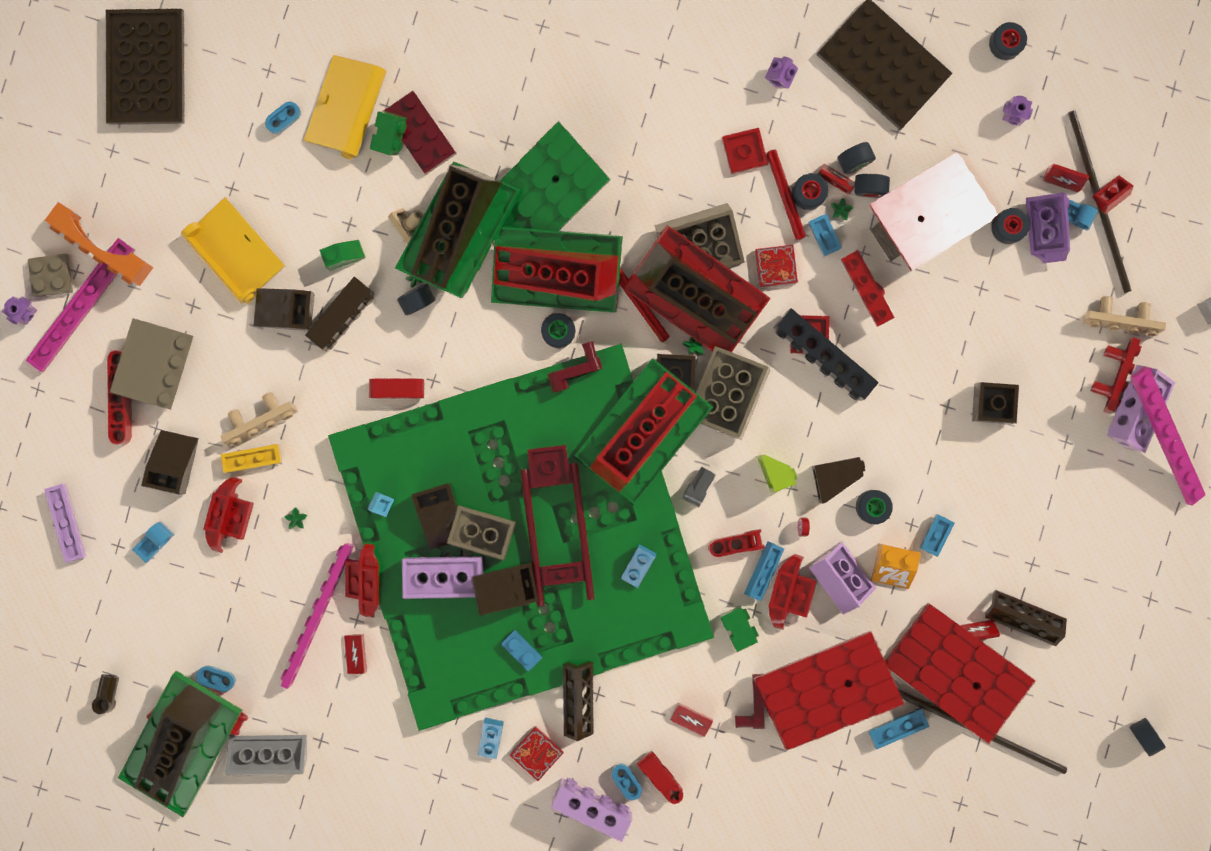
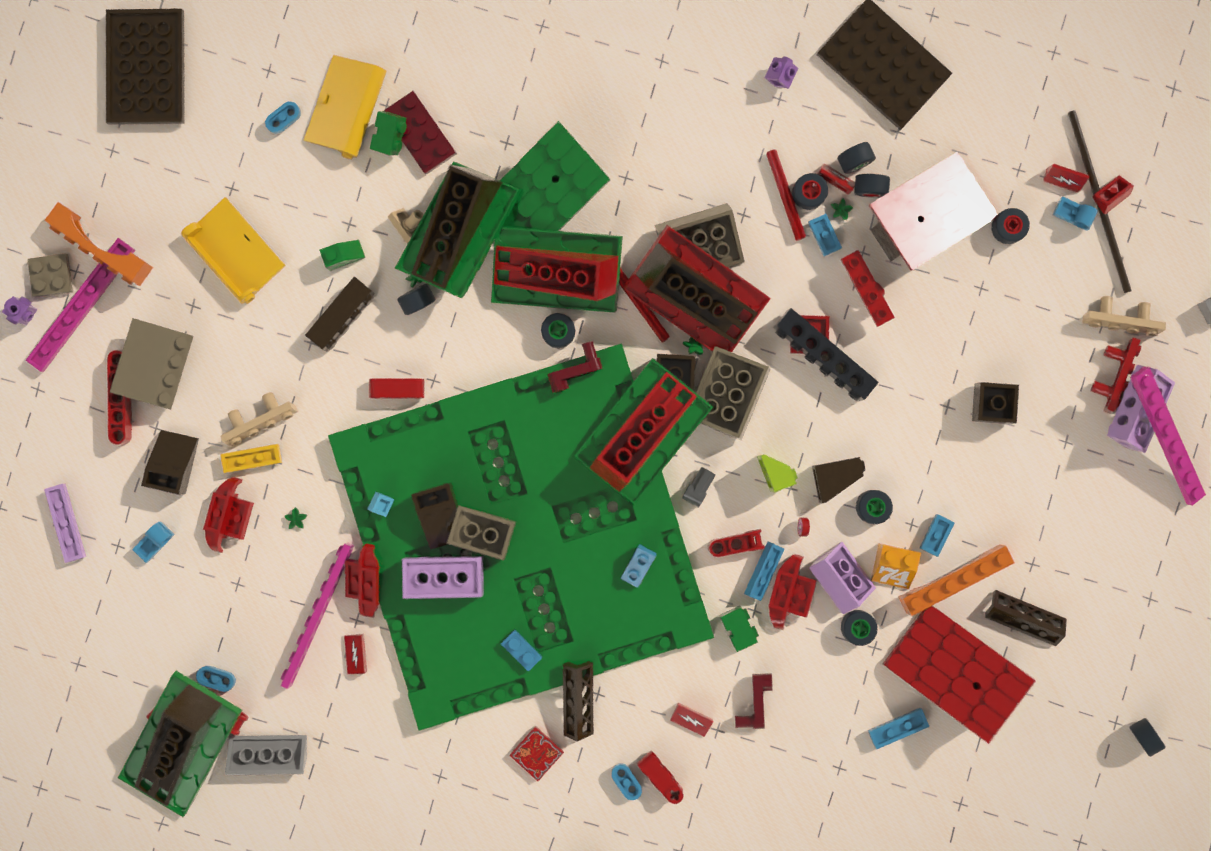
dark brown piece [92,674,119,714] -> none
dark brown slope [253,288,315,331] -> none
dark brown slope [471,563,539,616] -> none
dark azure plate [478,717,504,759] -> none
dark red plate [520,445,595,607] -> none
lavender brick [551,778,632,842] -> none
red tile [722,127,768,174] -> none
red piece [753,631,904,750] -> none
red tile [755,245,798,287] -> none
dark brown piece [898,689,1067,774] -> none
red slope [960,620,1000,640] -> none
black wheel [989,22,1028,60] -> none
medium lavender brick [1002,95,1033,125] -> none
medium lavender slope [1026,192,1070,263] -> none
none -> black wheel [841,610,878,646]
none -> orange arch [898,544,1015,616]

